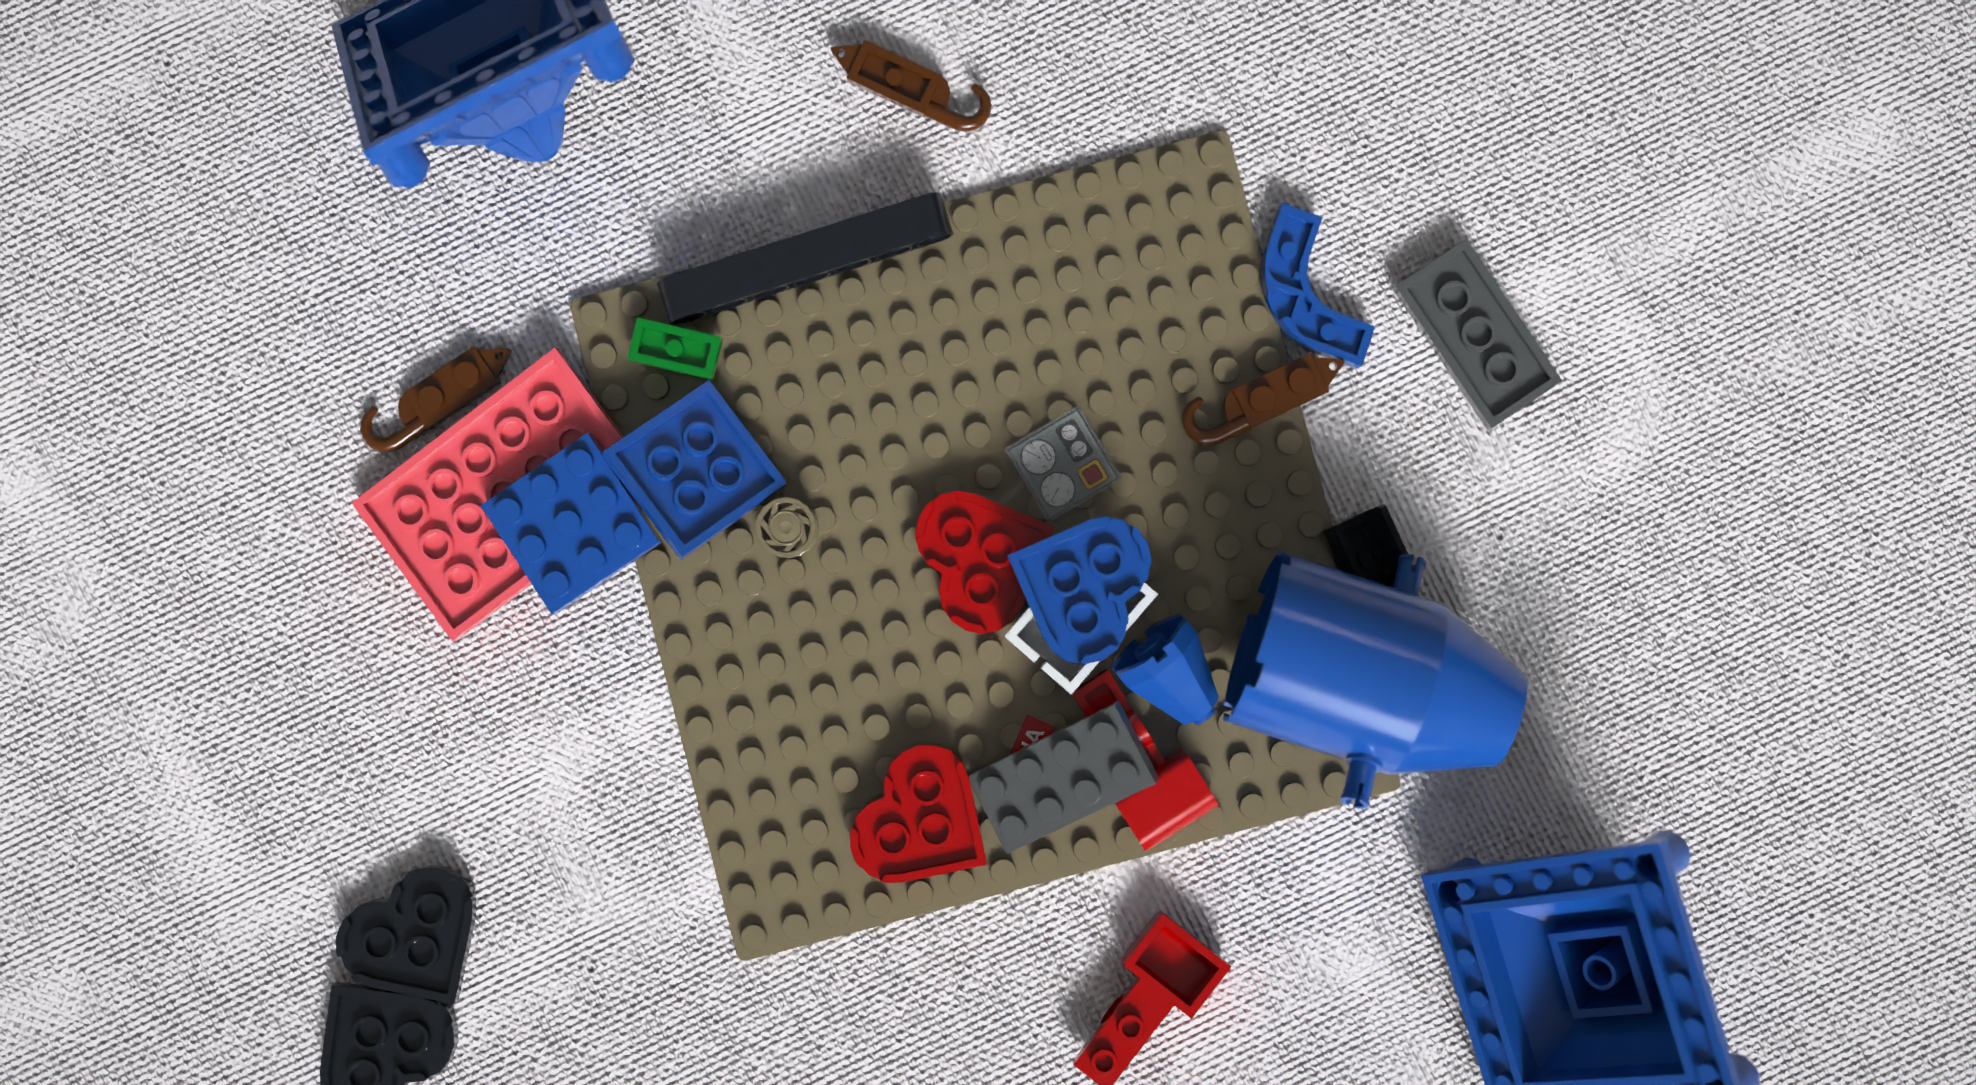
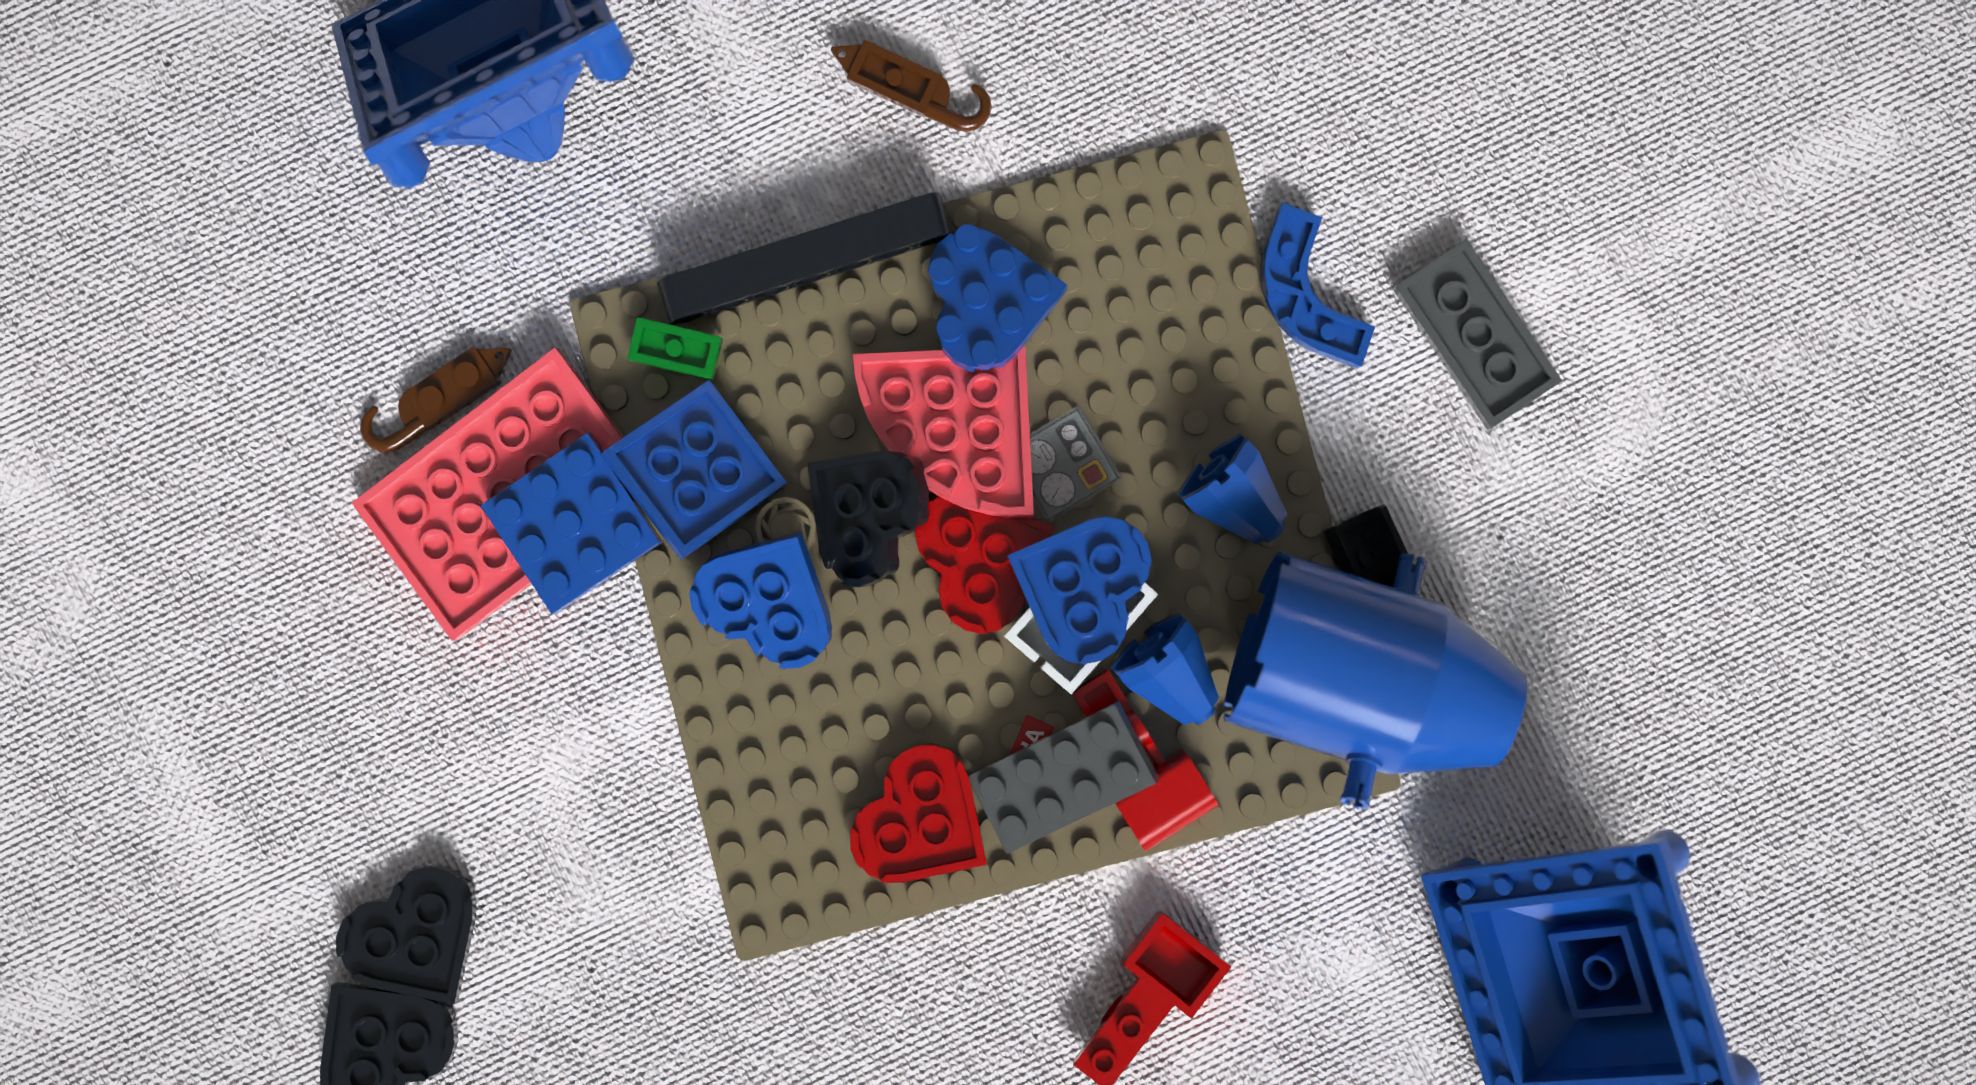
reddish brown plate [1182,353,1345,446] -> none
none -> blue plate [689,532,832,669]
none -> black plate [808,451,930,587]
none -> coral plate [853,346,1034,519]
none -> blue plate [928,224,1067,372]
none -> blue cone [1177,434,1287,544]

